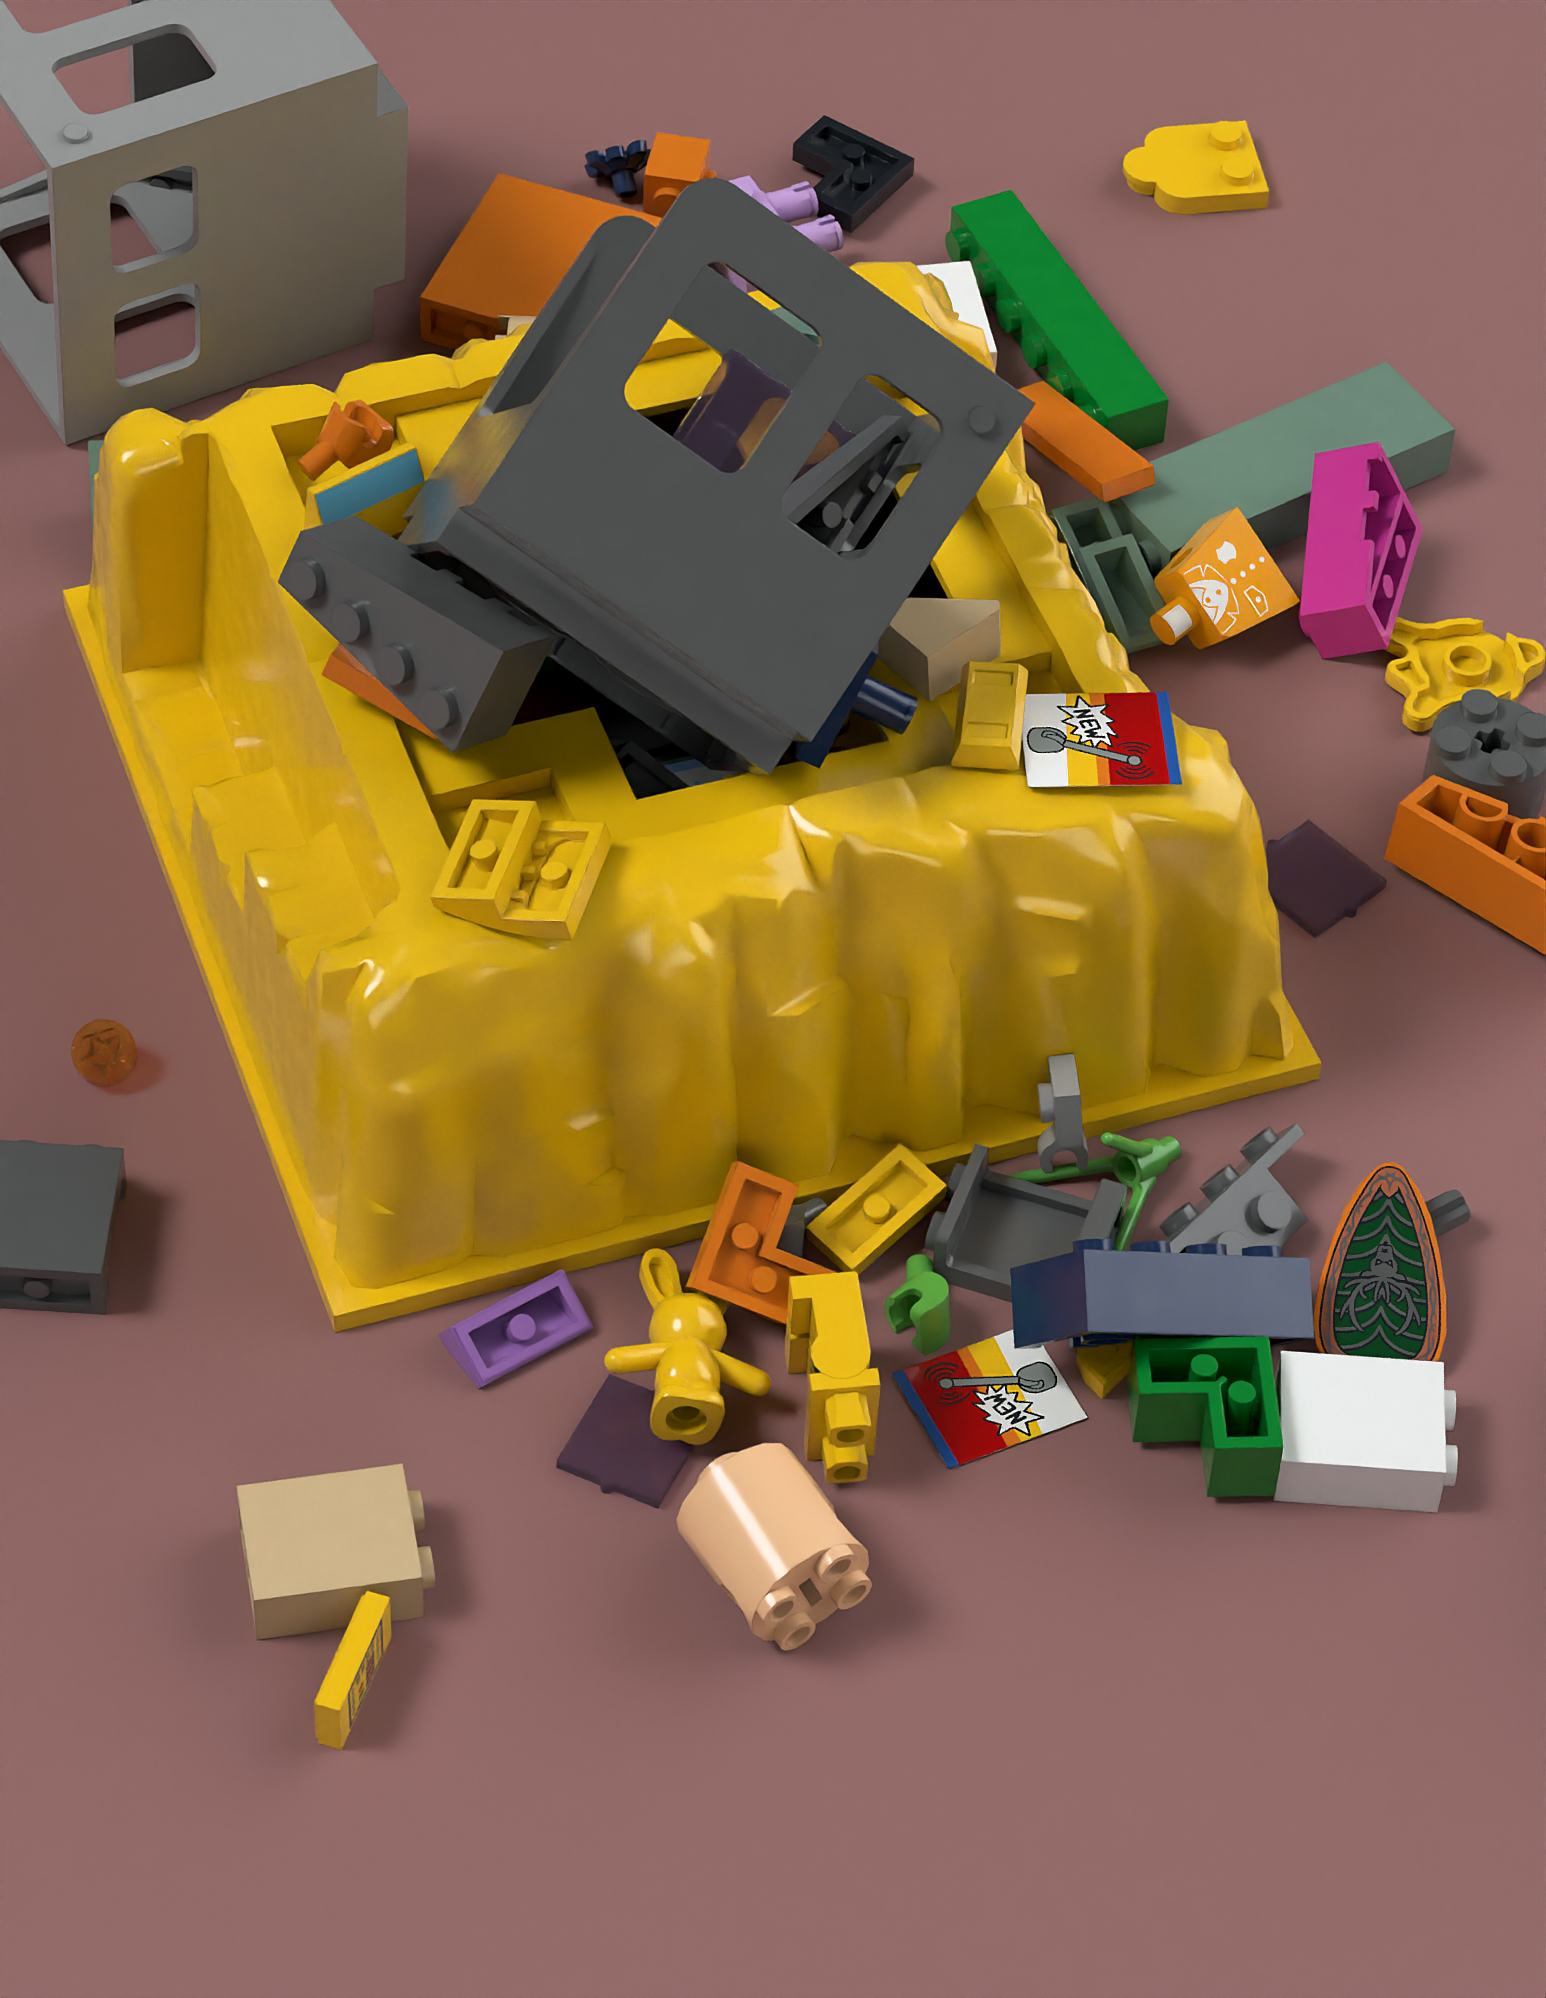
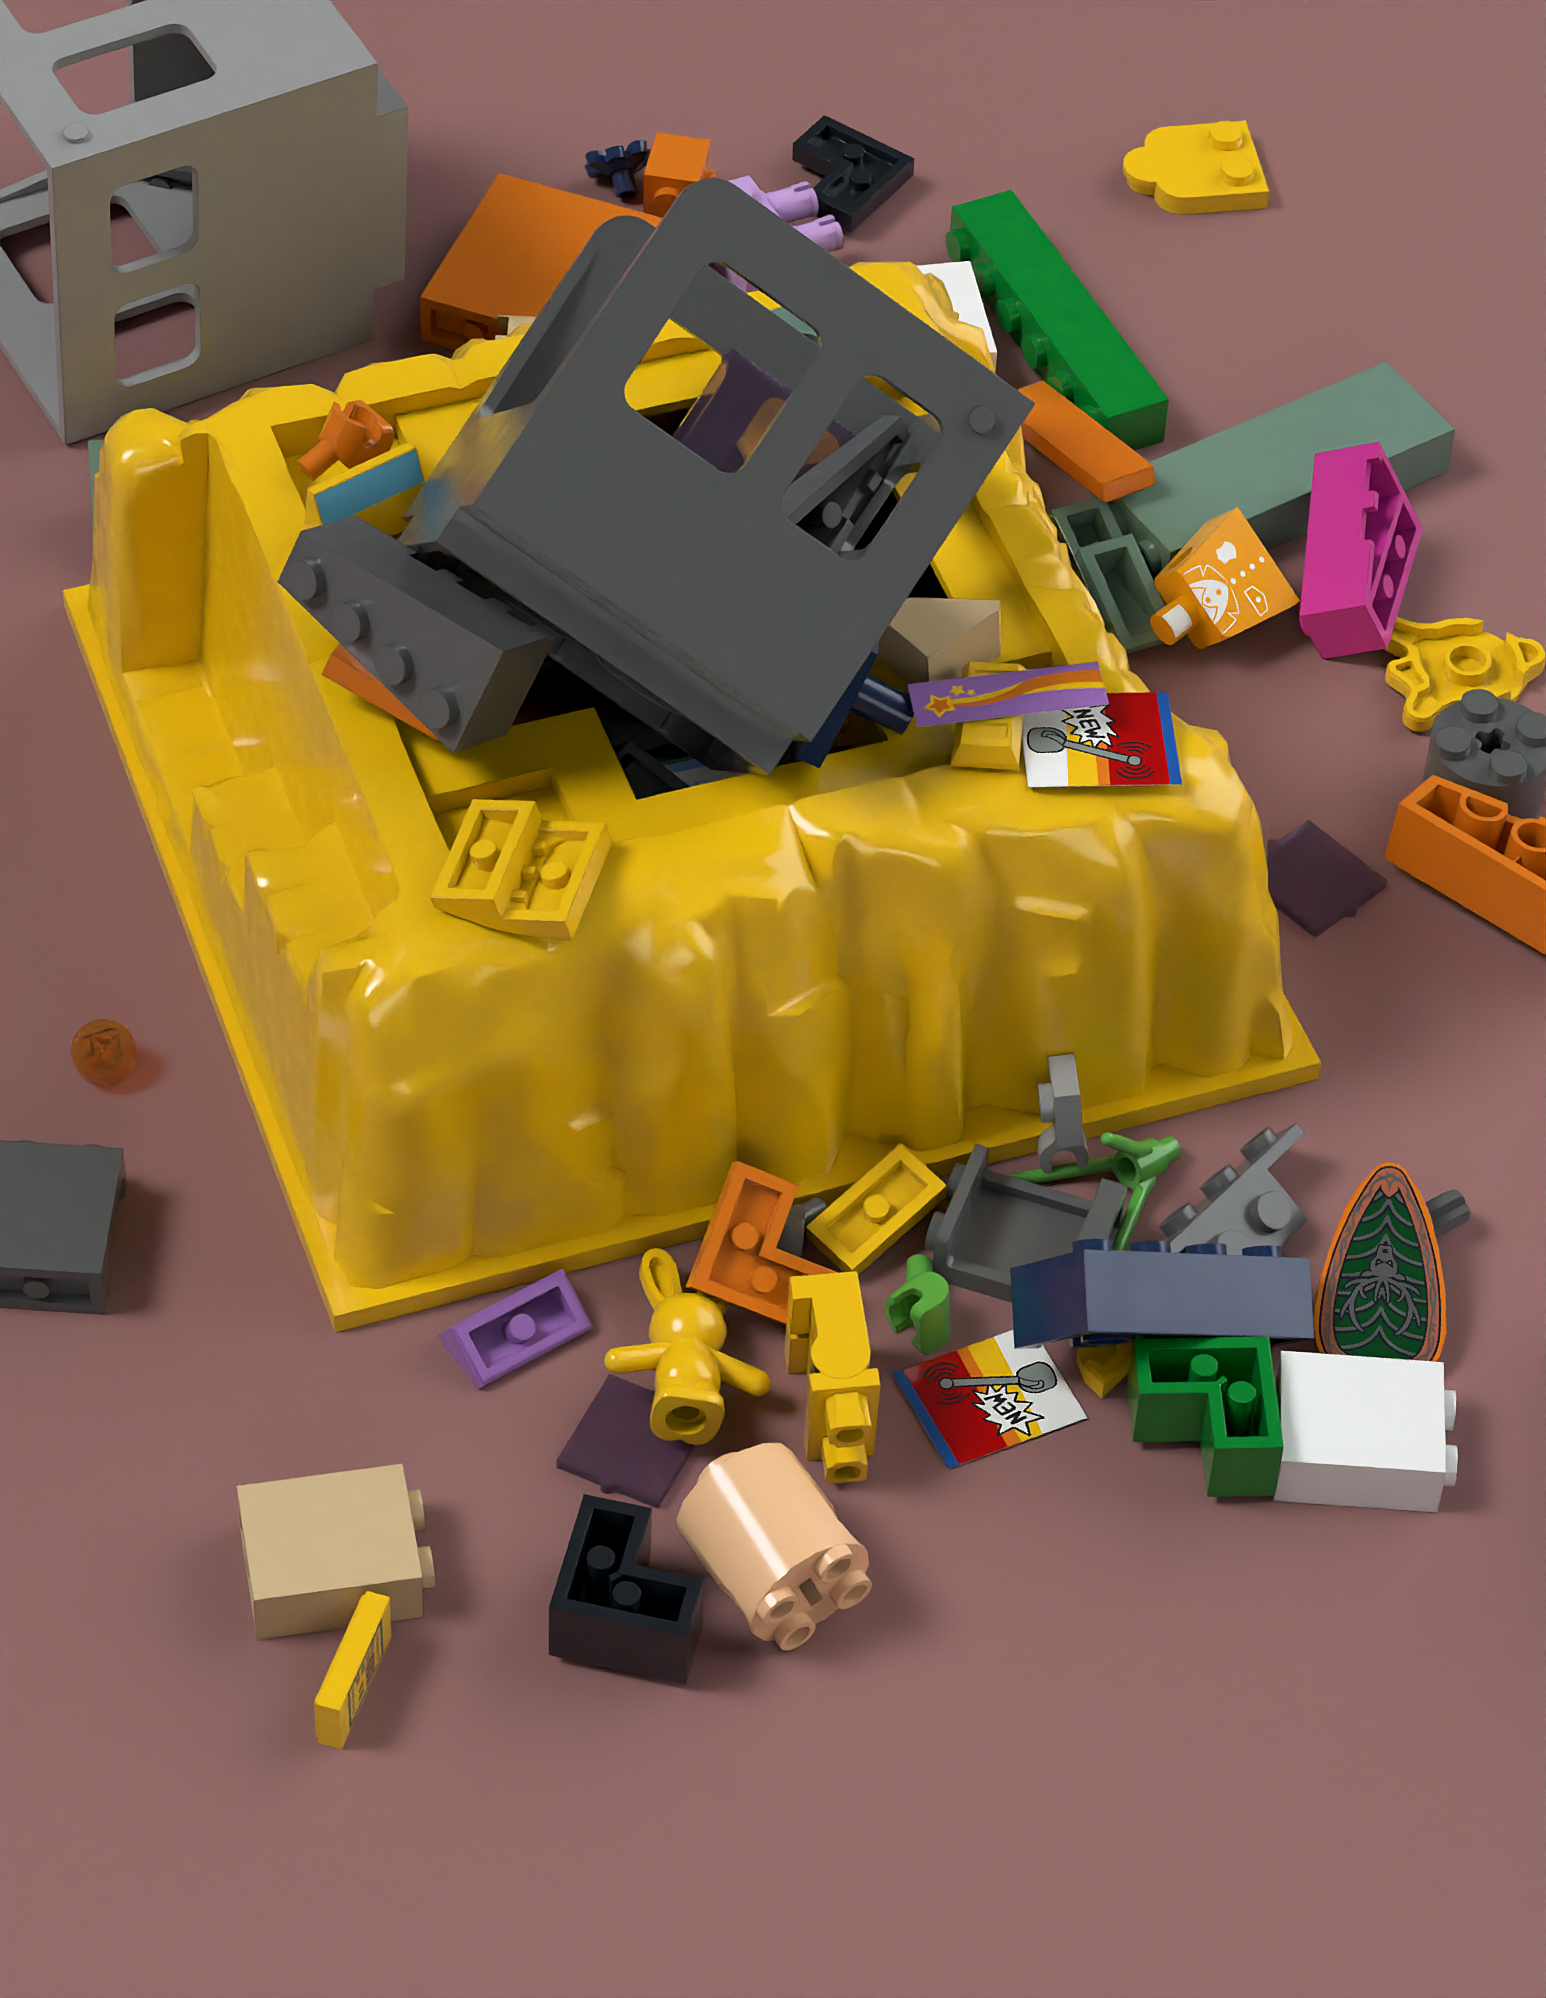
none -> black brick [549,1494,704,1684]
none -> medium lavender sticker [907,661,1109,727]

